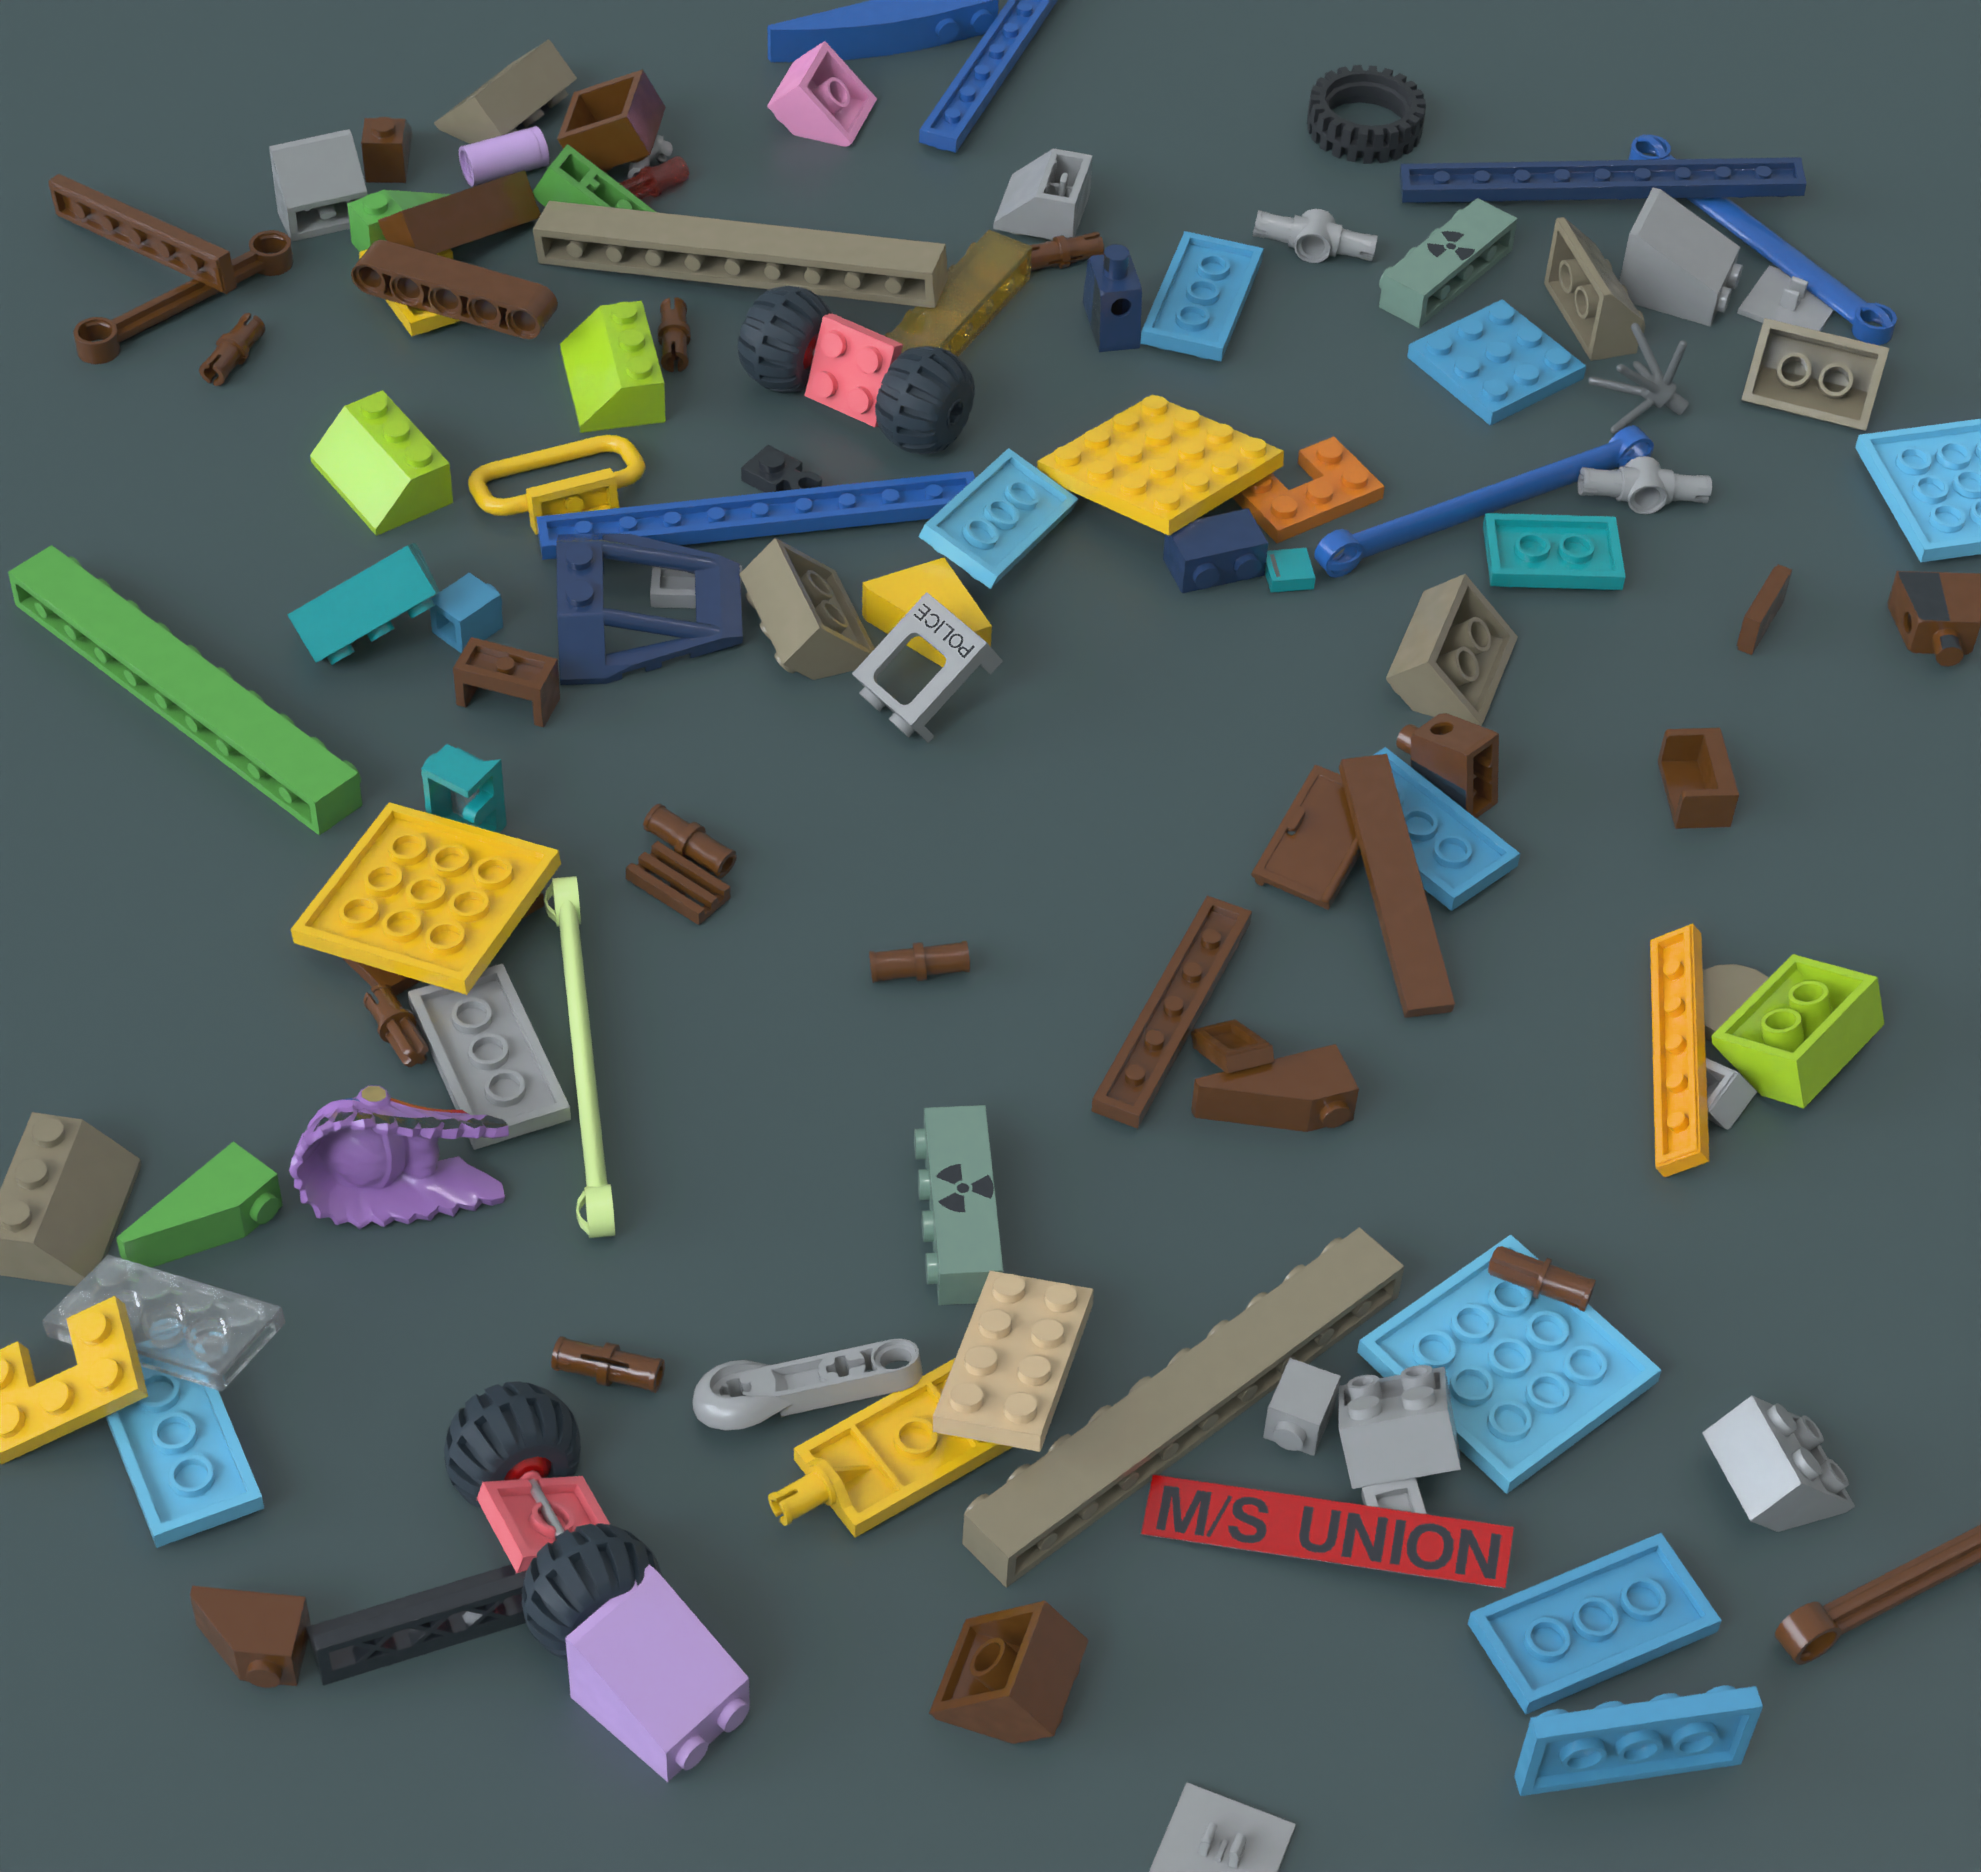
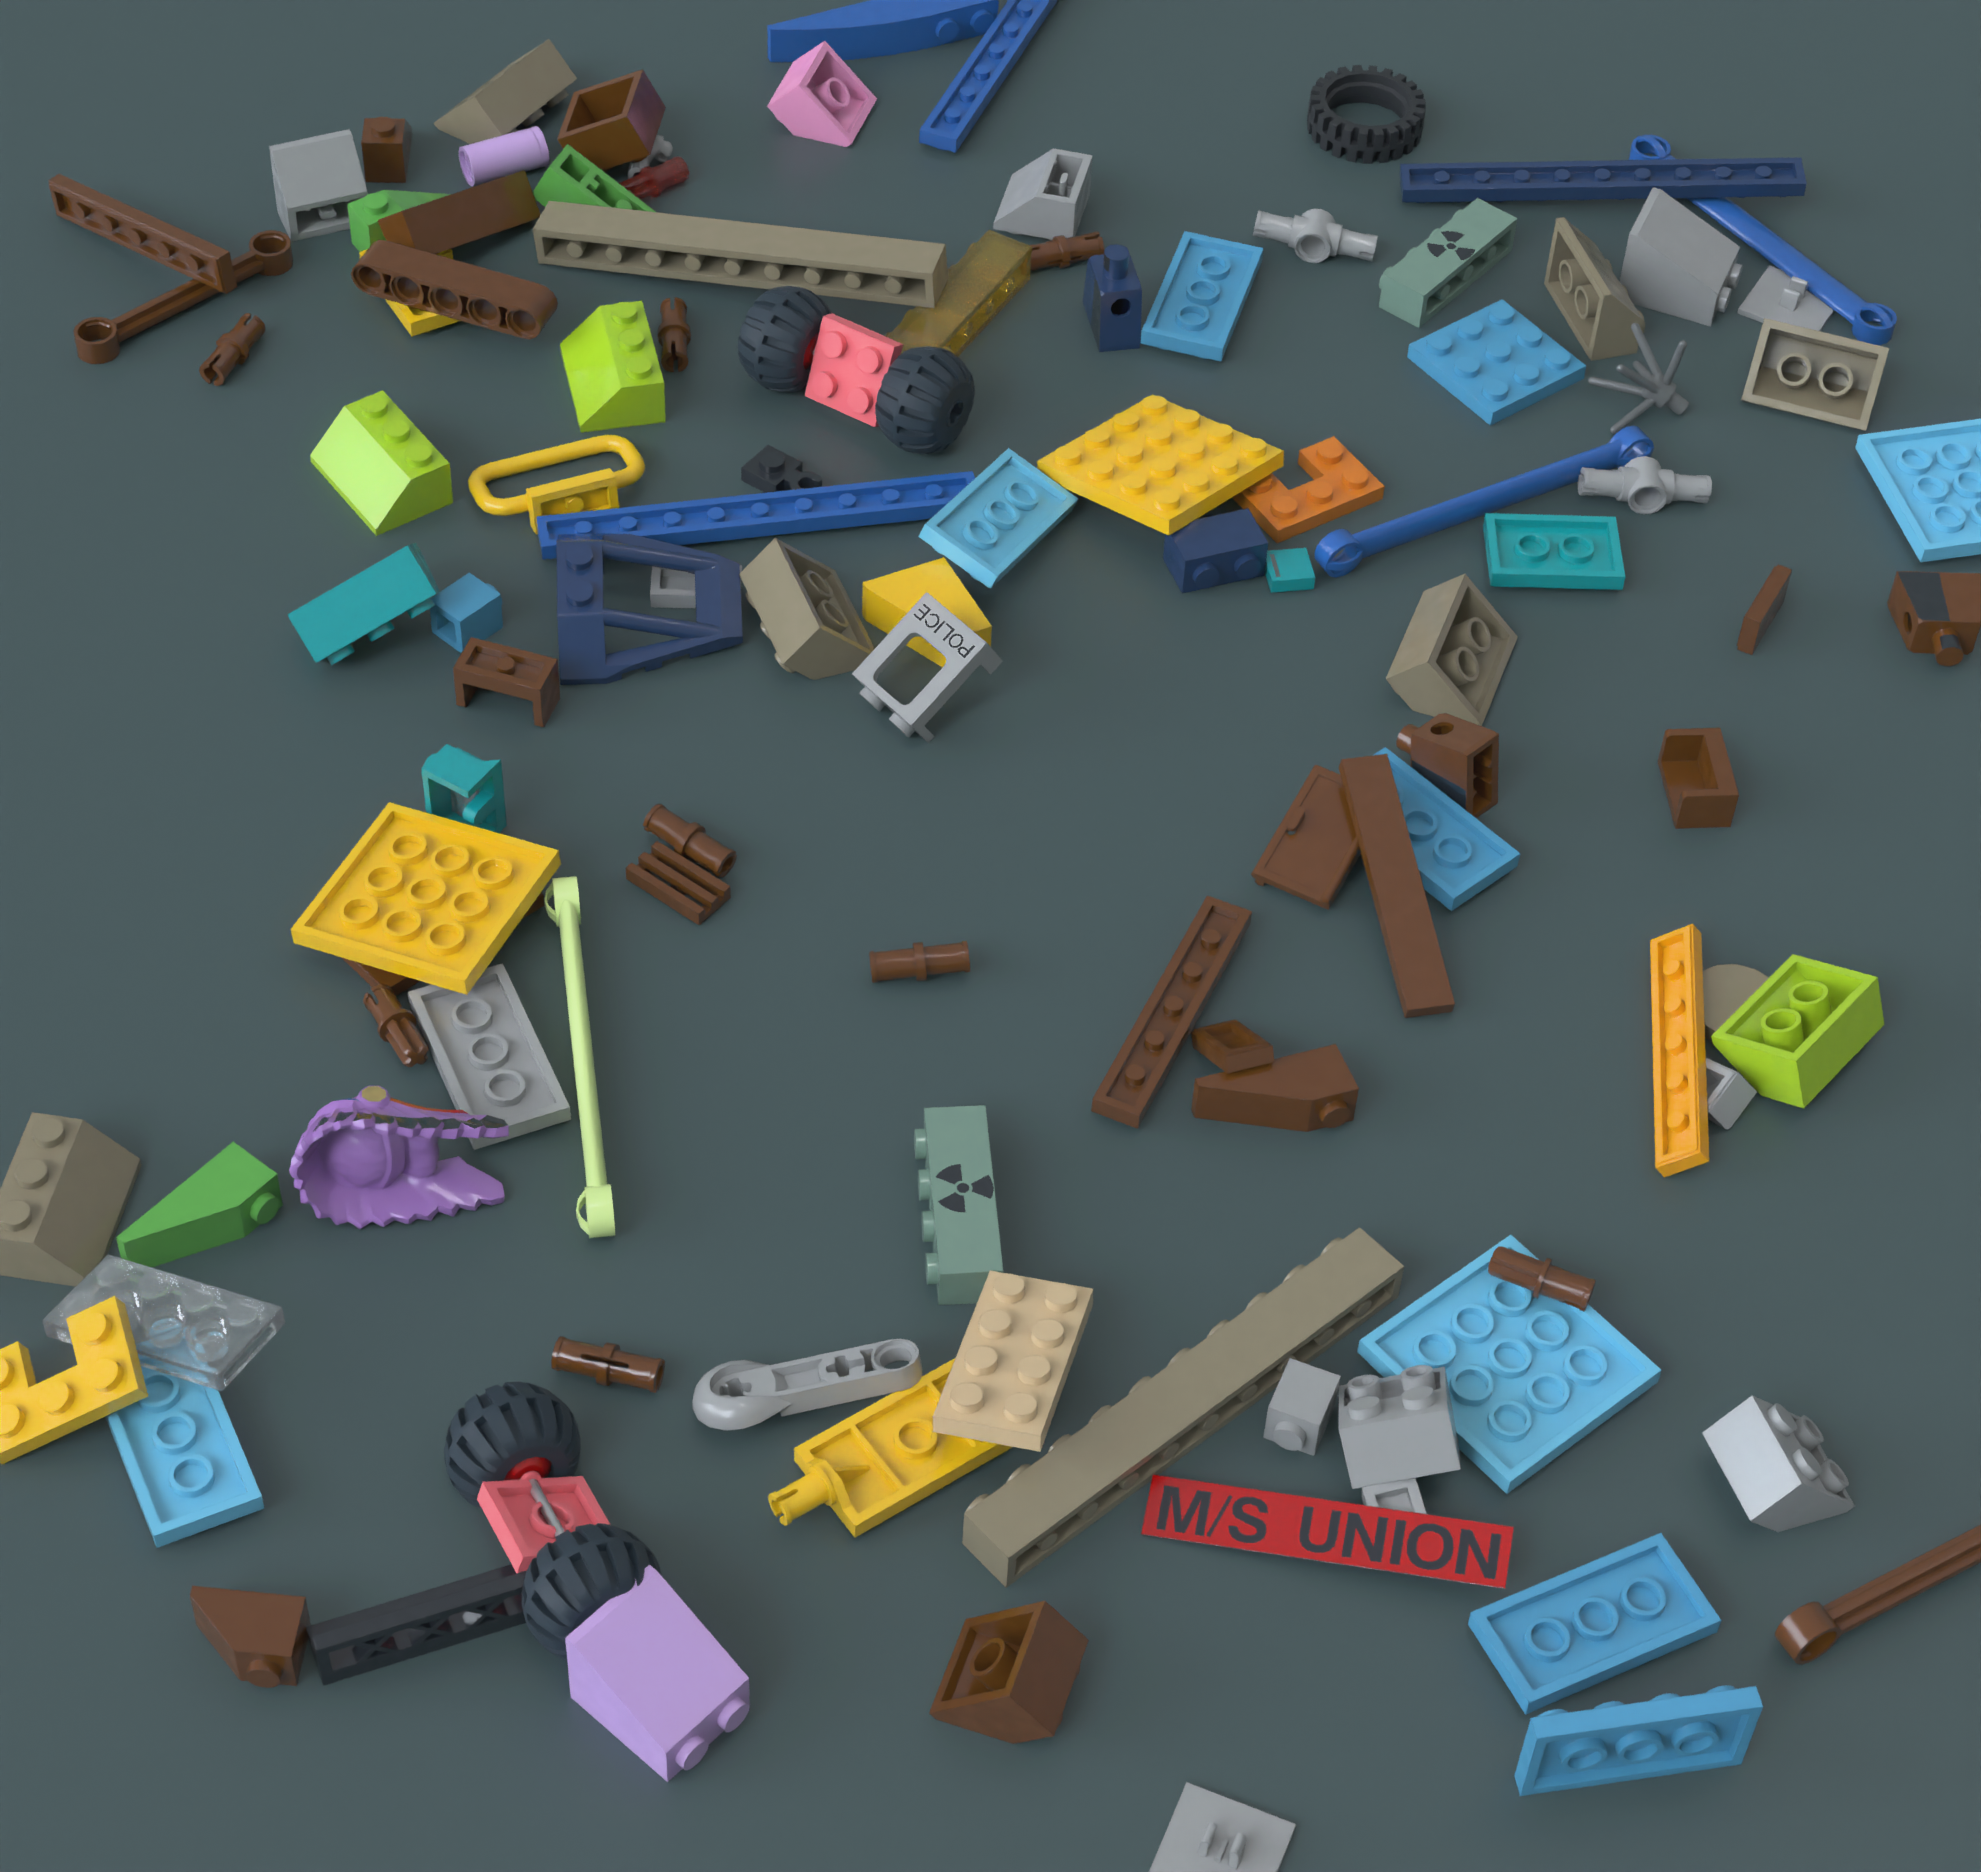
bright green brick [8,545,363,836] -> none

